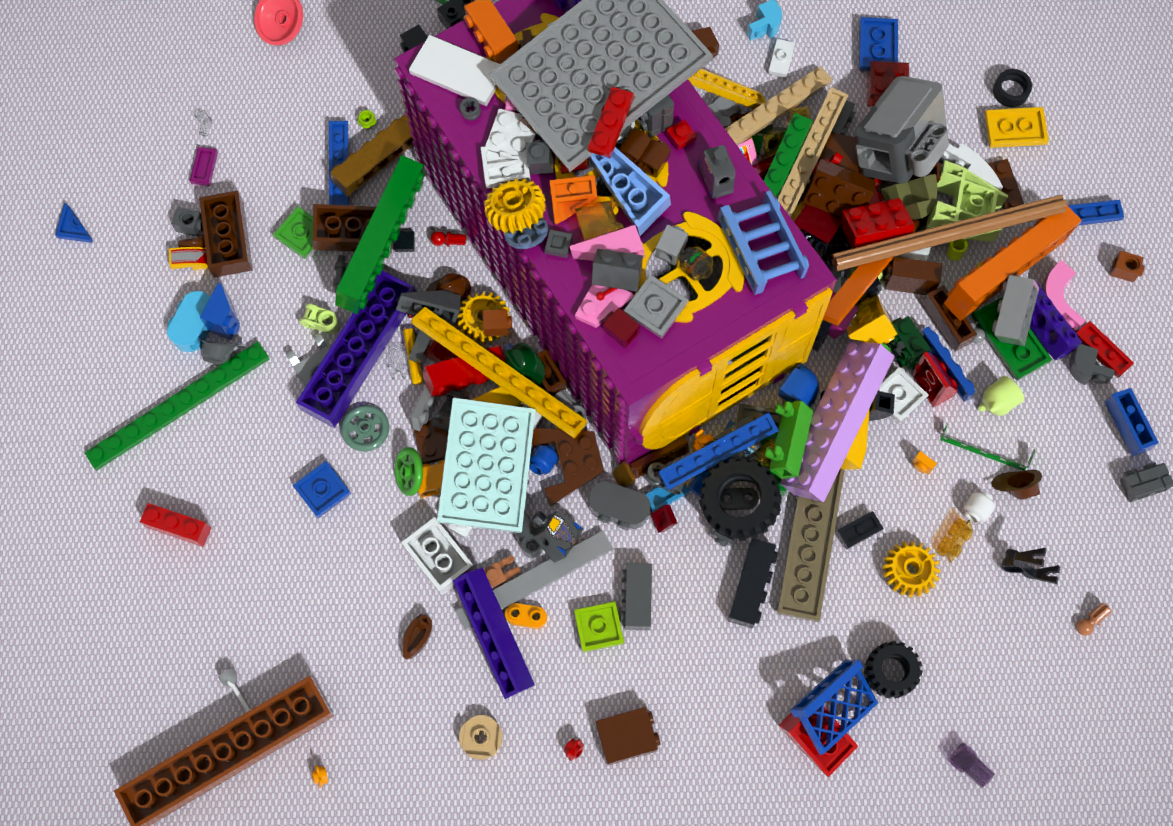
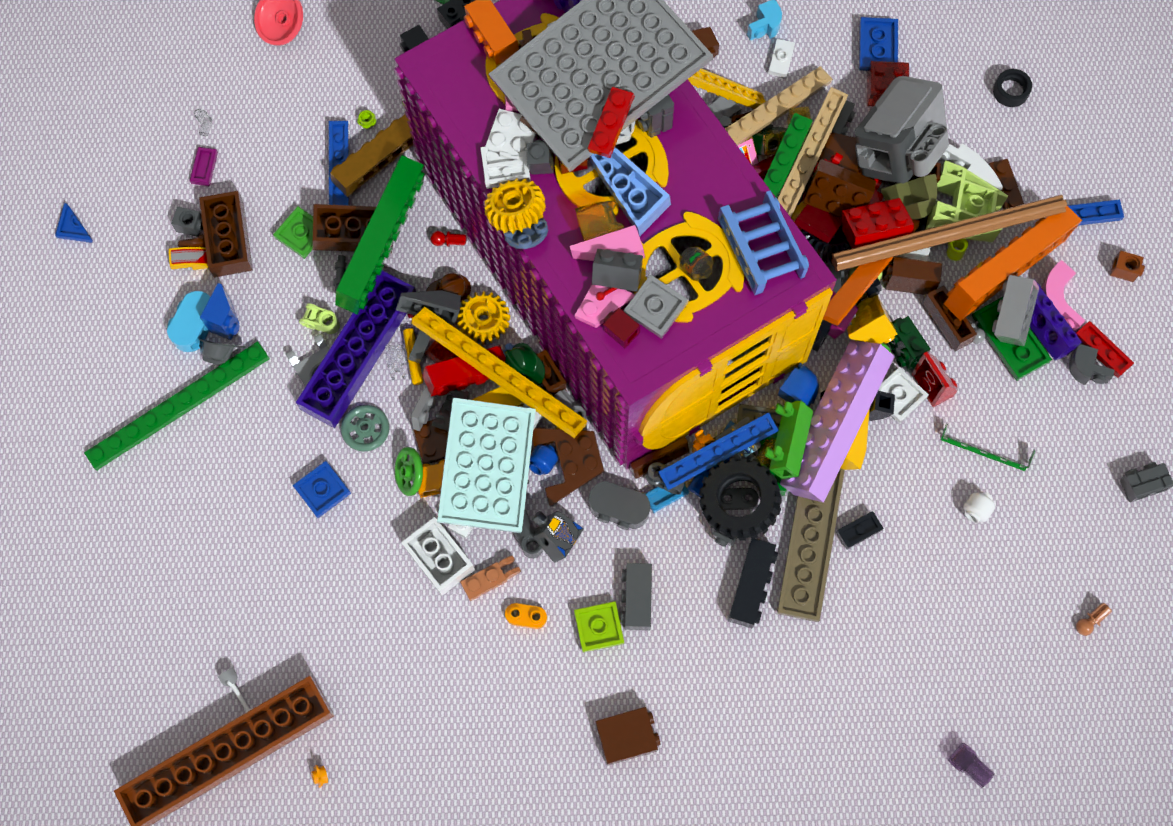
red brick [139,503,211,547] -> none
black tile [394,231,415,252] -> none
reddish brown arm [401,614,432,660] -> none
white tile [409,35,500,106] -> none
dark purple brick [453,568,535,699] -> none
light grey tile [455,531,613,630] -> none
tan plate [459,715,503,760] -> none
dark grey bush [460,98,481,121] -> none
dark orange brick [483,309,512,336] -> none
dark grey plate [545,230,572,258] -> none
orange wing [549,175,597,225] -> none
red plate [564,738,584,761] -> none
pearl gold slope [613,462,635,488] -> none
reddish brown brick [619,129,671,178] -> none
dark red plate [651,505,678,533] -> none
light grey brick [655,225,688,266] -> none
red plate [665,119,697,150] -> none
dark grey torso [697,145,735,200] -> none
red slope [778,707,858,777] -> none
blue fence [790,659,878,755] -> none
black tyre [864,641,923,699] -> none
yellow gear [882,541,941,598] -> none
light orange plate [912,451,937,475] -> none
blue plate [920,326,976,402] -> none
clear yellow hinge [937,518,973,563] -> none
yellowish green piece [978,375,1024,416] -> none
yellow plate [984,107,1049,148] -> none
reddish brown piece [991,469,1042,500] -> none
black piece [1001,548,1060,584] -> none
blue brick [1105,388,1159,457] -> none

